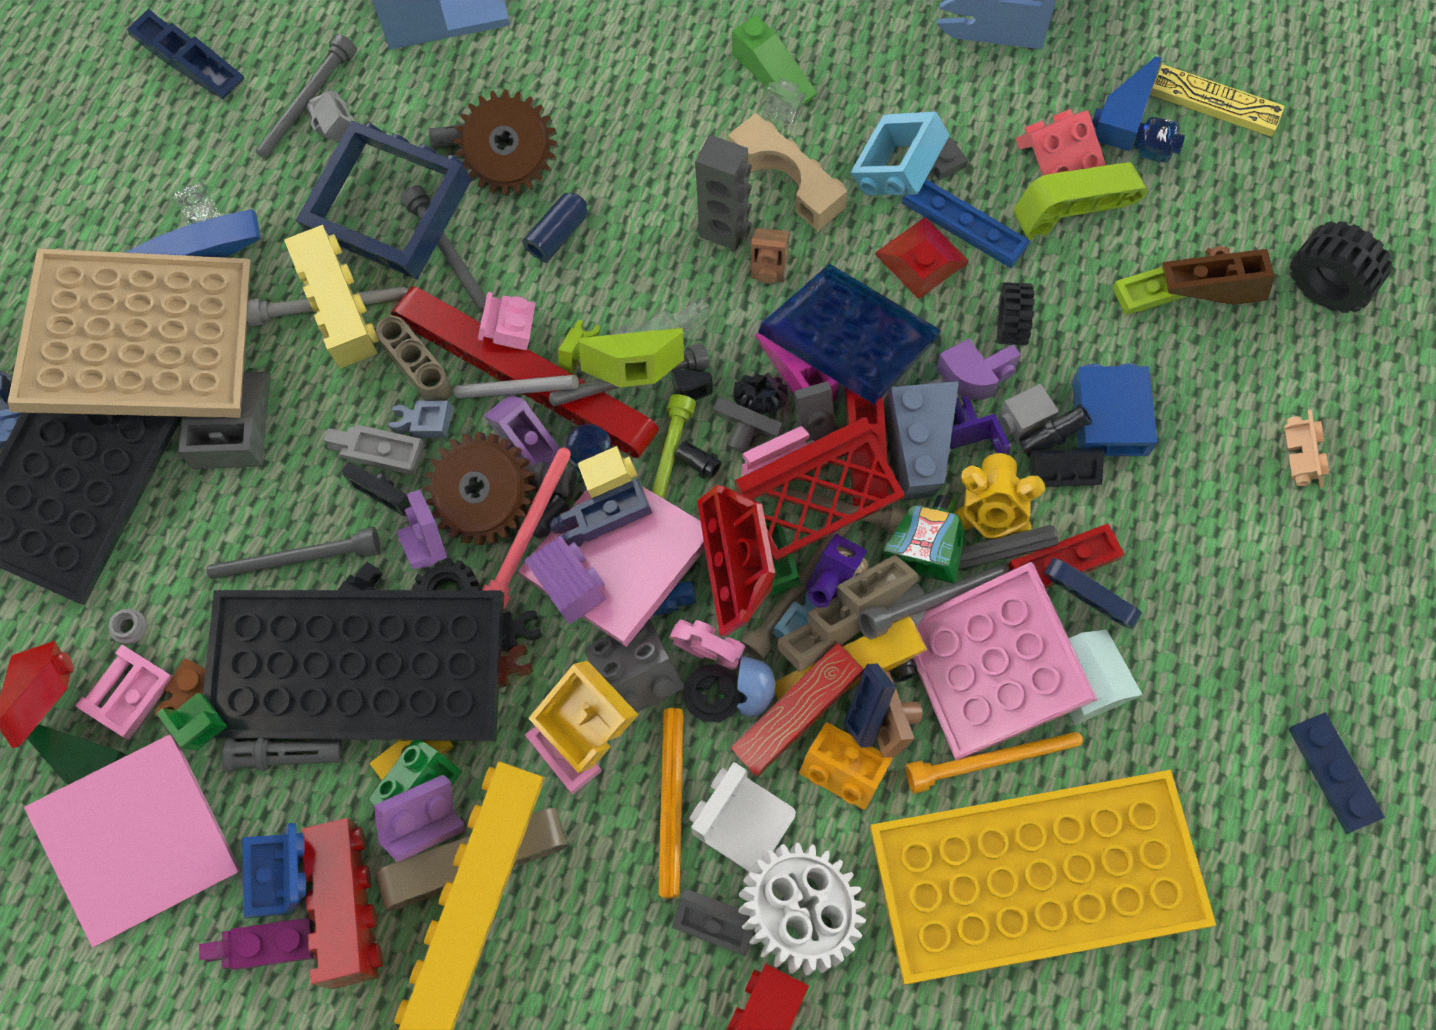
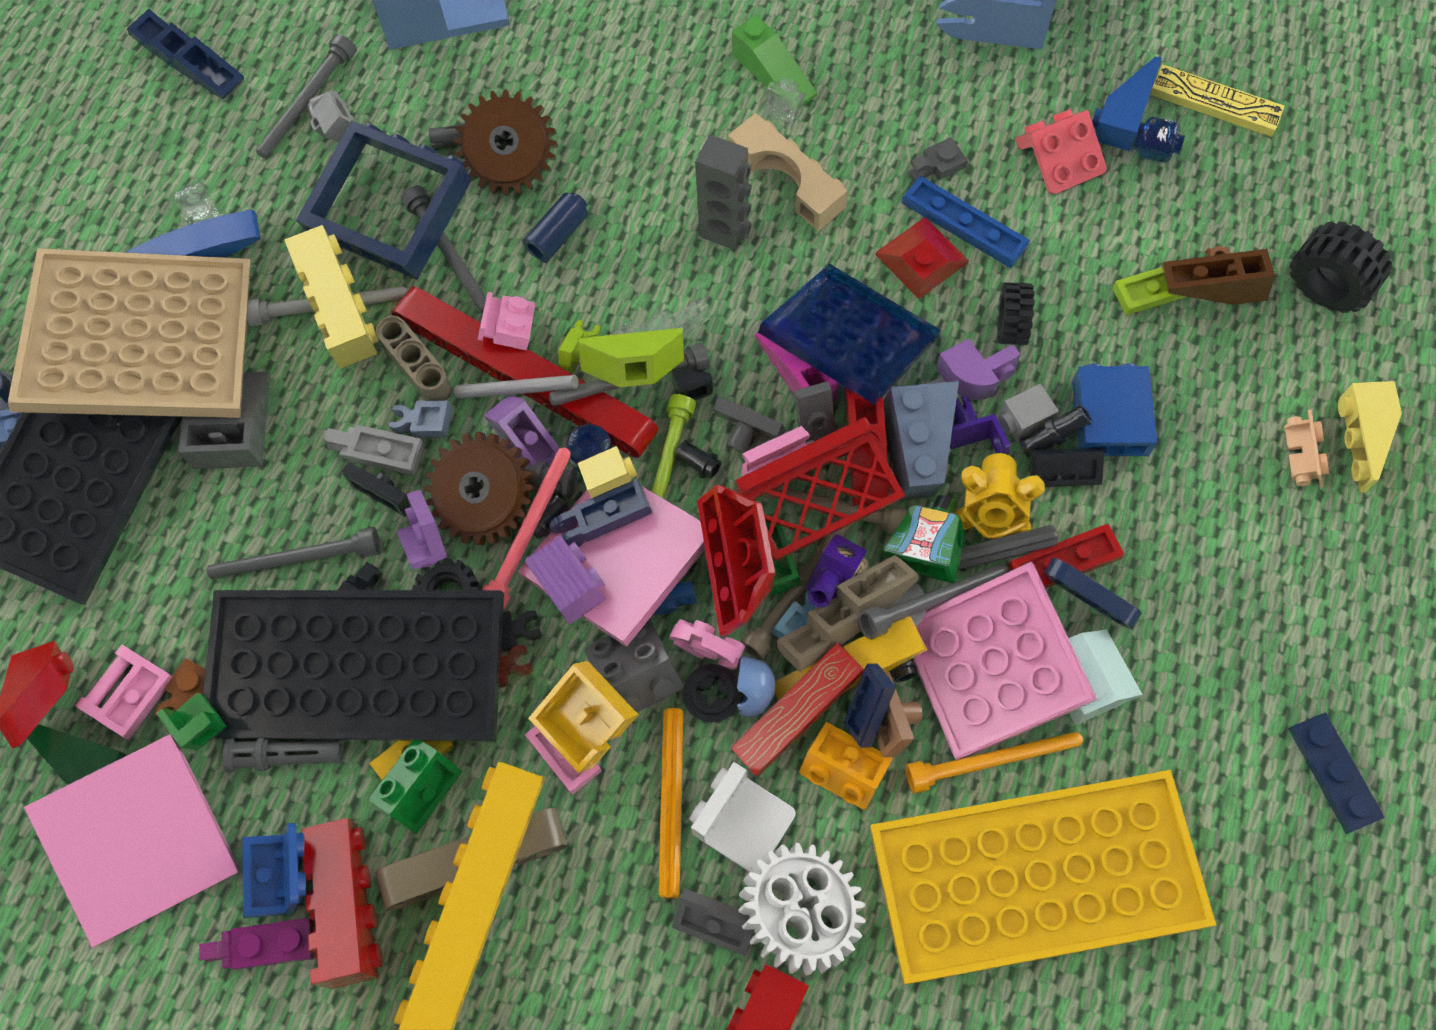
light grey plate [109,609,147,645] -> none
medium lavender bracket [374,775,465,862] -> none
black gear [733,371,788,414] -> none
nougat slope [751,228,790,284] -> none
medium azure window [850,112,950,196] -> none
lime beam [1013,162,1148,240] -> none
none -> light yellow slope [1338,381,1402,493]

